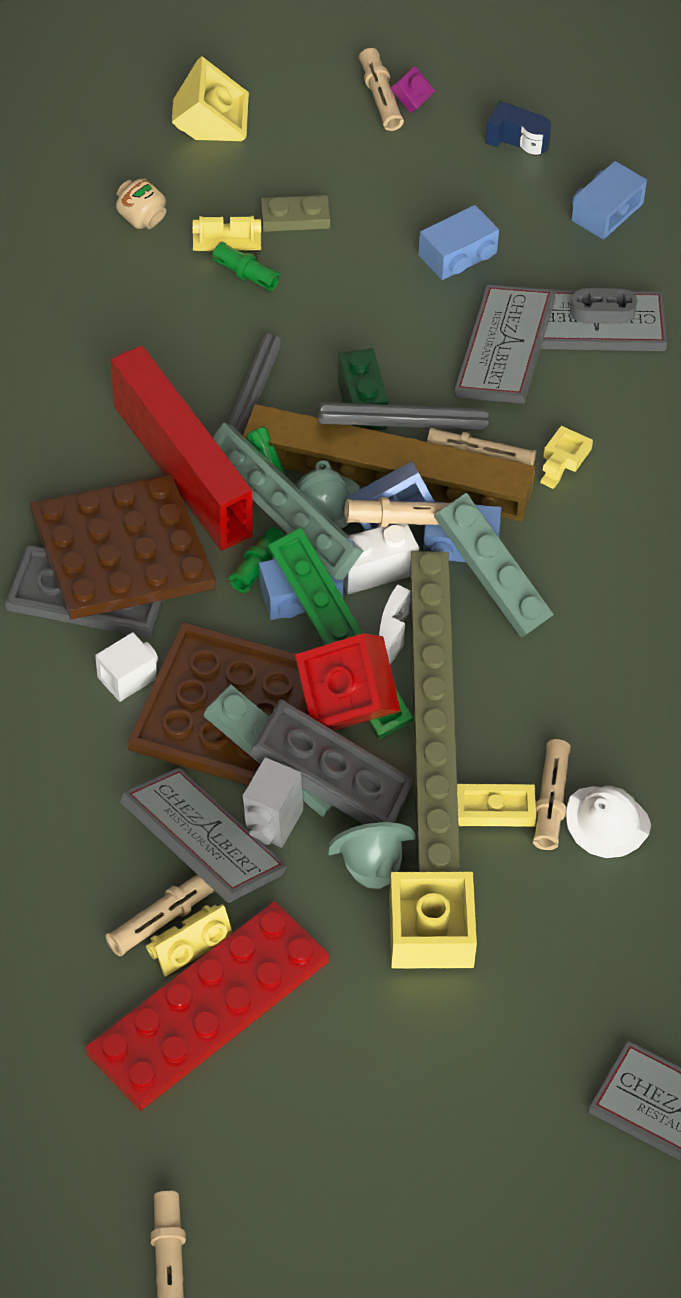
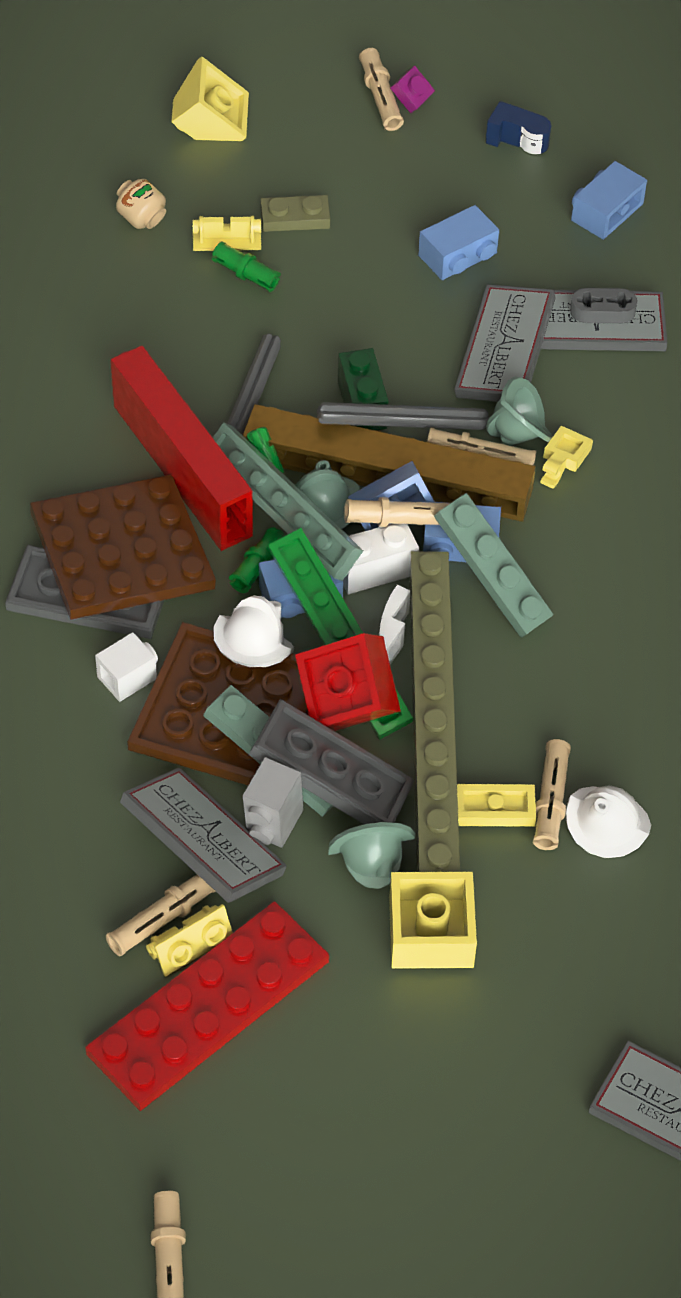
none -> white helmet [214,595,294,667]
none -> sand green helmet [486,376,553,446]

